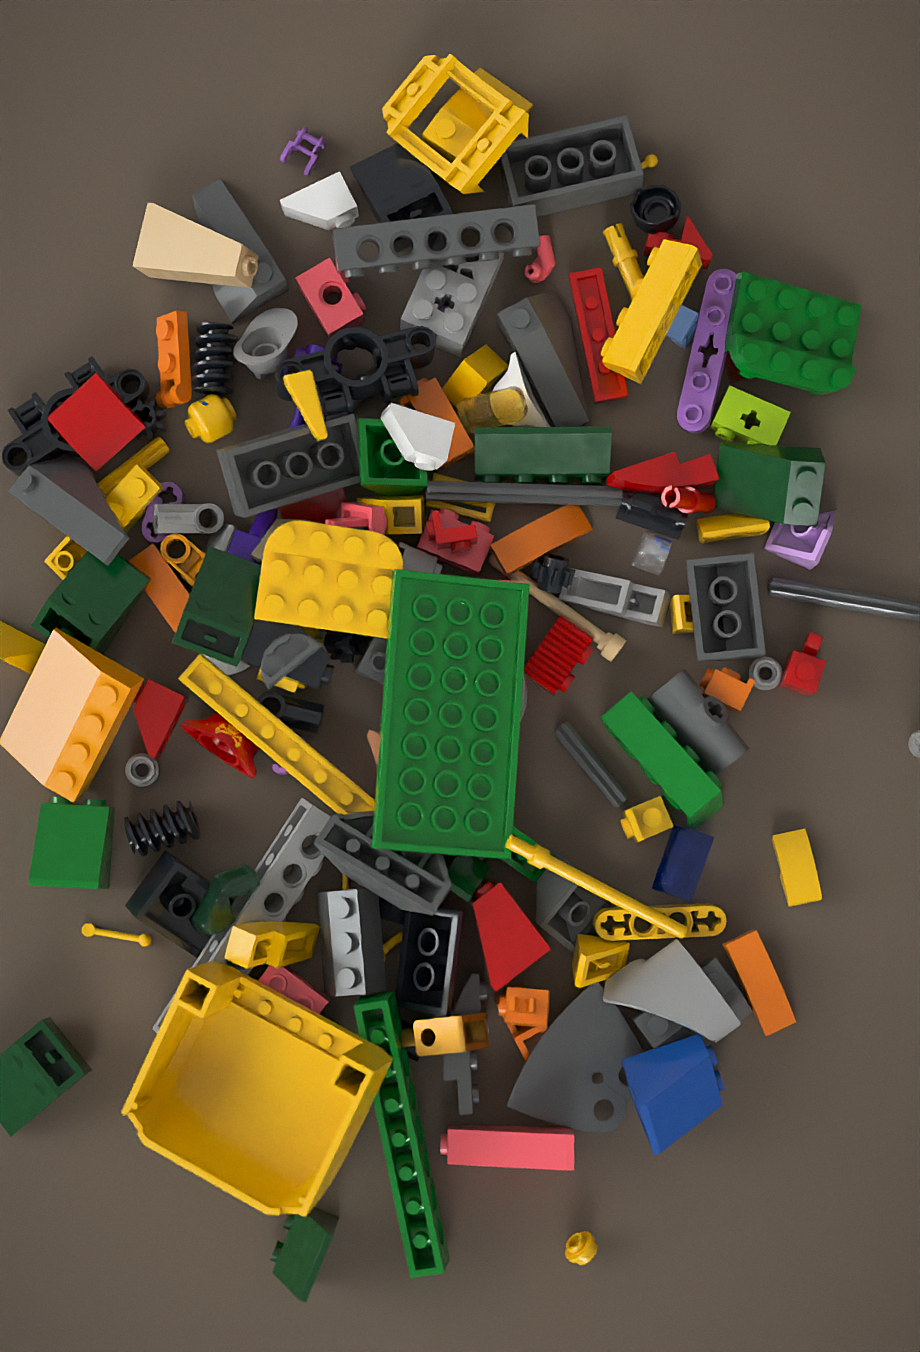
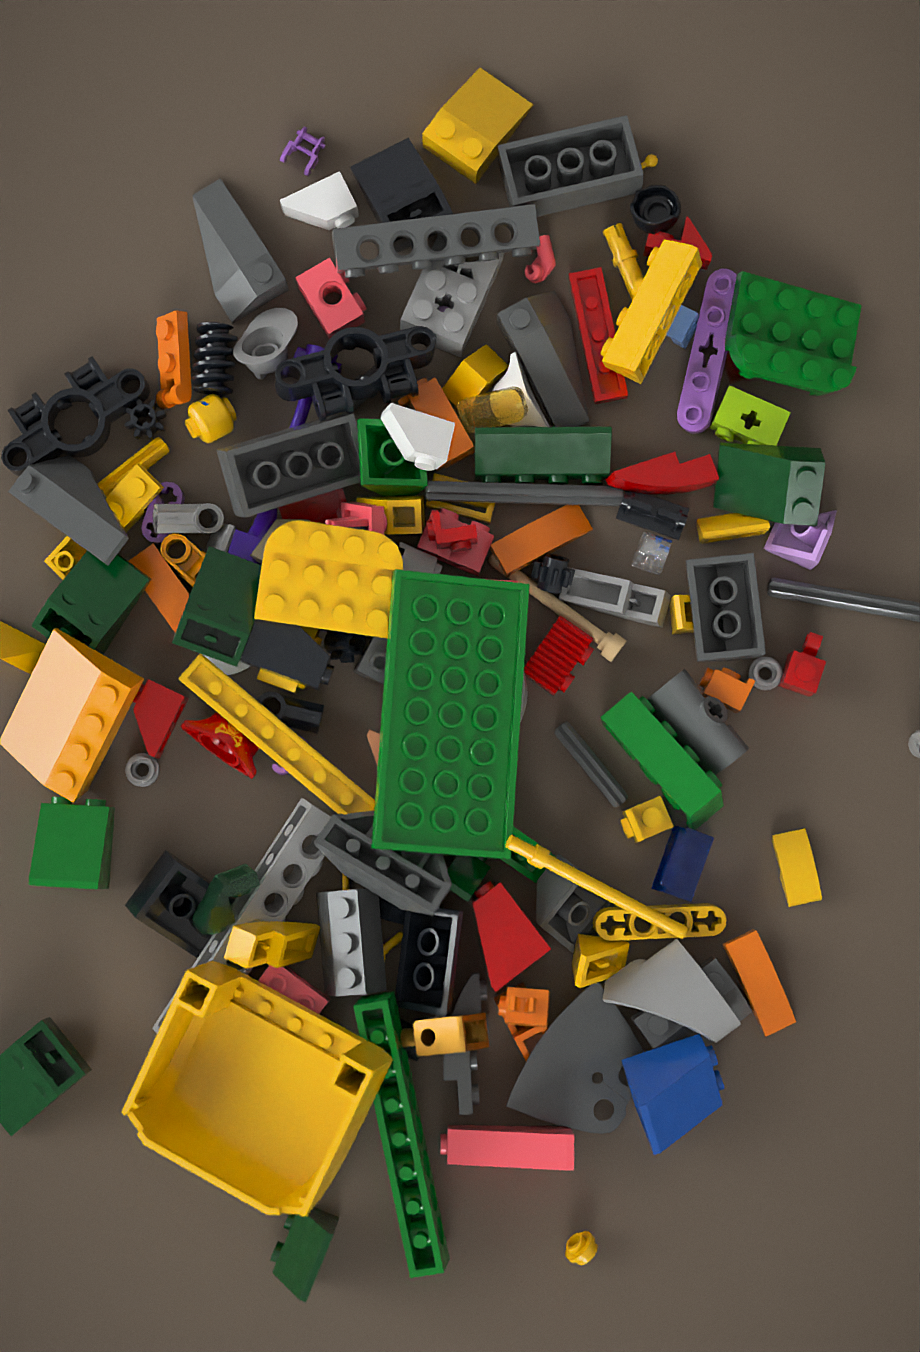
red slope [47,372,145,472] -> none
yellow hinge [82,923,152,947] -> none
black piece [124,800,200,856] -> none
tan slope [132,203,258,288] -> none
dark grey tile [261,633,323,690] -> none
yellow slope [283,370,328,441] -> none
yellow wedge [382,54,529,194] -> none
red pin [661,486,716,514] -> none

